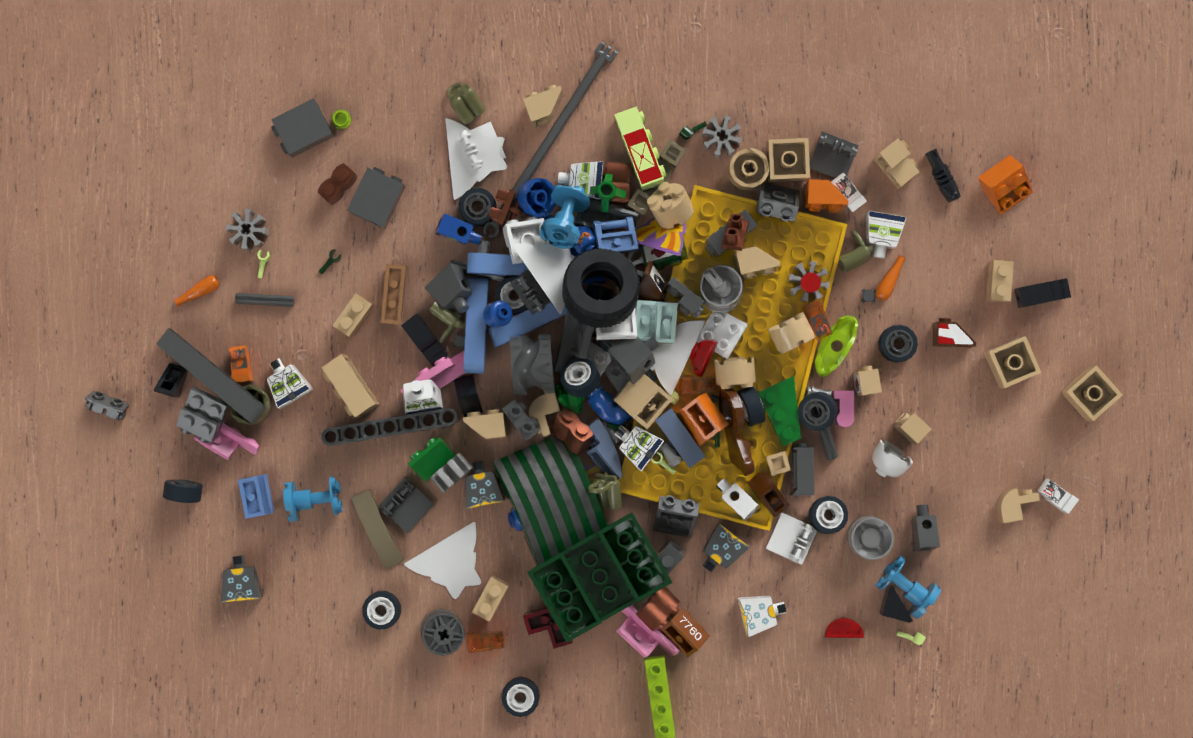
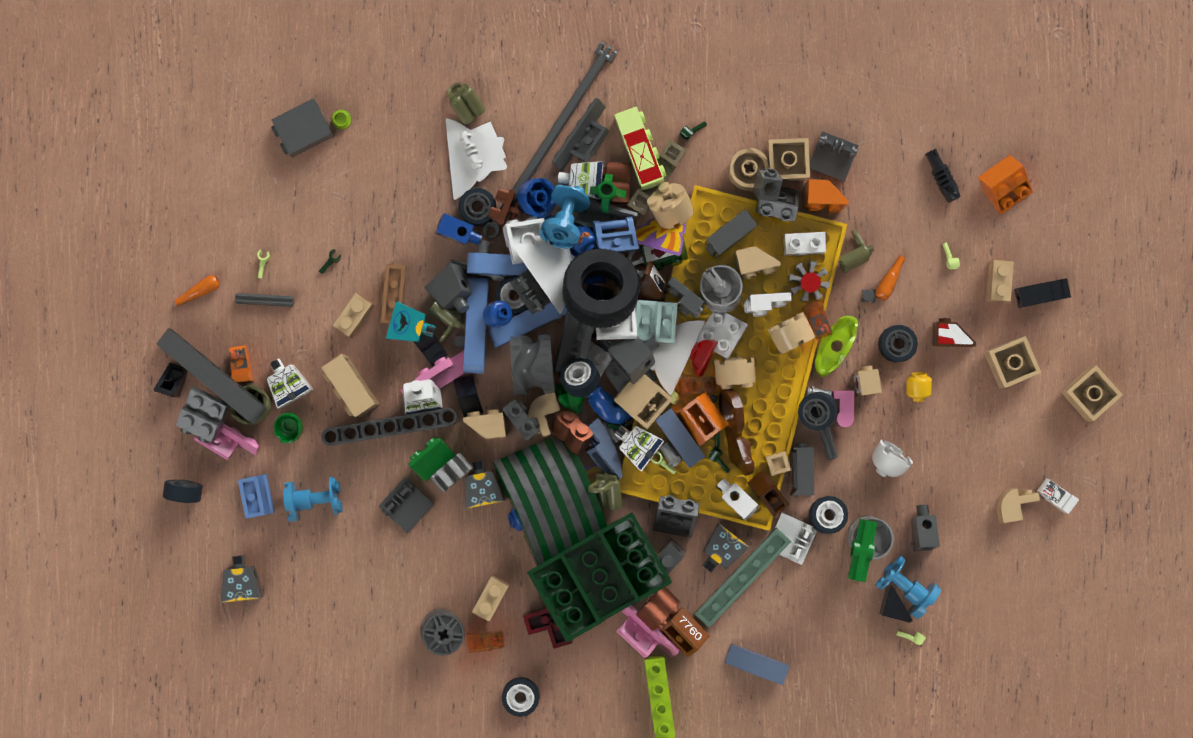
dark grey hinge [85,391,130,421] -> none
light grey gear [226,209,269,251] -> none
copper brick [317,163,357,205] -> none
dark grey brick [347,167,405,229] -> none
dark tan slope [352,489,404,569] -> none
wheel [362,591,401,630] -> none
white sticker [404,522,481,599] -> none
tan slope [523,85,563,128] -> none
light grey gear [702,116,742,158] -> none
copper hips [721,214,749,251] -> none
black wheel [737,387,765,427] -> none
white torso [737,596,786,637] -> none
green wing [757,376,801,447] -> none
red plate [824,617,864,638] -> none
white leg [831,173,867,212] -> none
white torso [866,211,906,259] -> none
tan brick [874,138,919,189] -> none
tan brick [894,413,932,444] -> none
none -> green hair [274,412,304,444]
none -> teal torso [386,301,436,342]
none -> dark grey bracket [552,98,609,171]
none -> sand green plate [694,527,791,628]
none -> dark green hand [709,446,730,473]
none -> sand blue slope [725,644,790,685]
none -> white plate [744,293,791,317]
none -> dark grey brick [753,168,783,202]
none -> white brick [783,232,826,256]
none -> green piece [848,519,877,582]
none -> yellow head [906,372,932,402]
none -> yellowish green hand [942,242,960,269]

